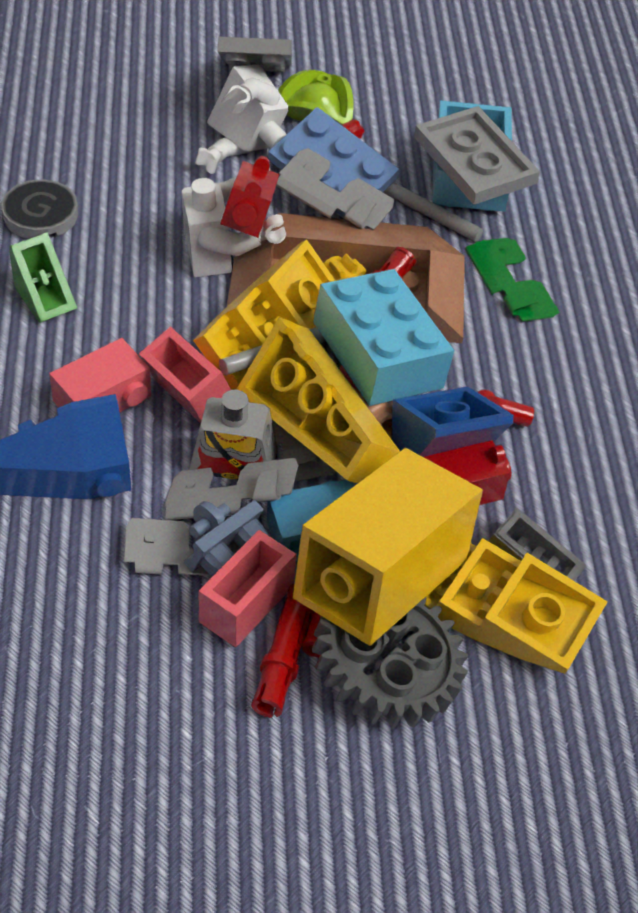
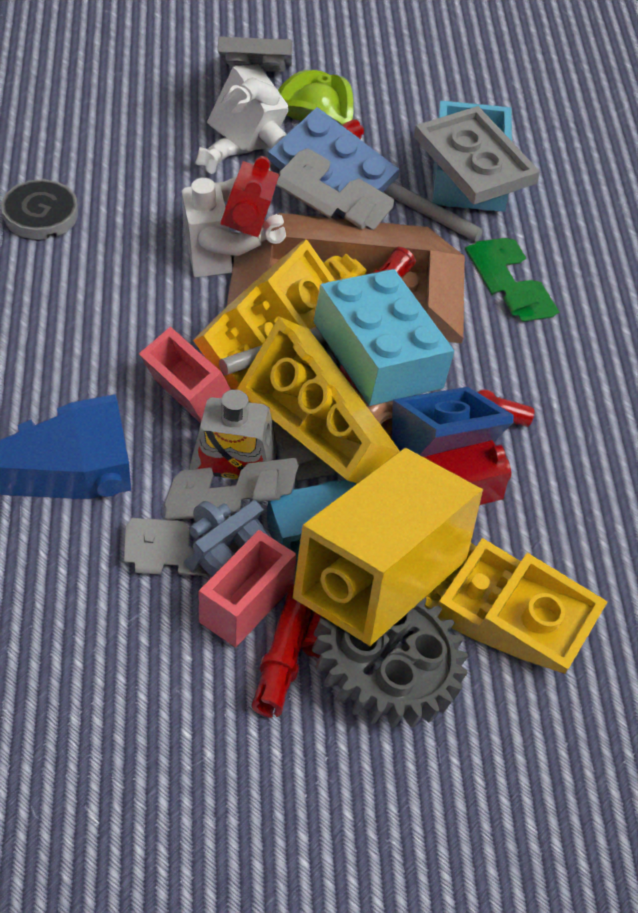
bright green slope [9,232,77,323] -> none
coral brick [49,338,151,412] -> none
flat silver slope [488,507,586,581] -> none

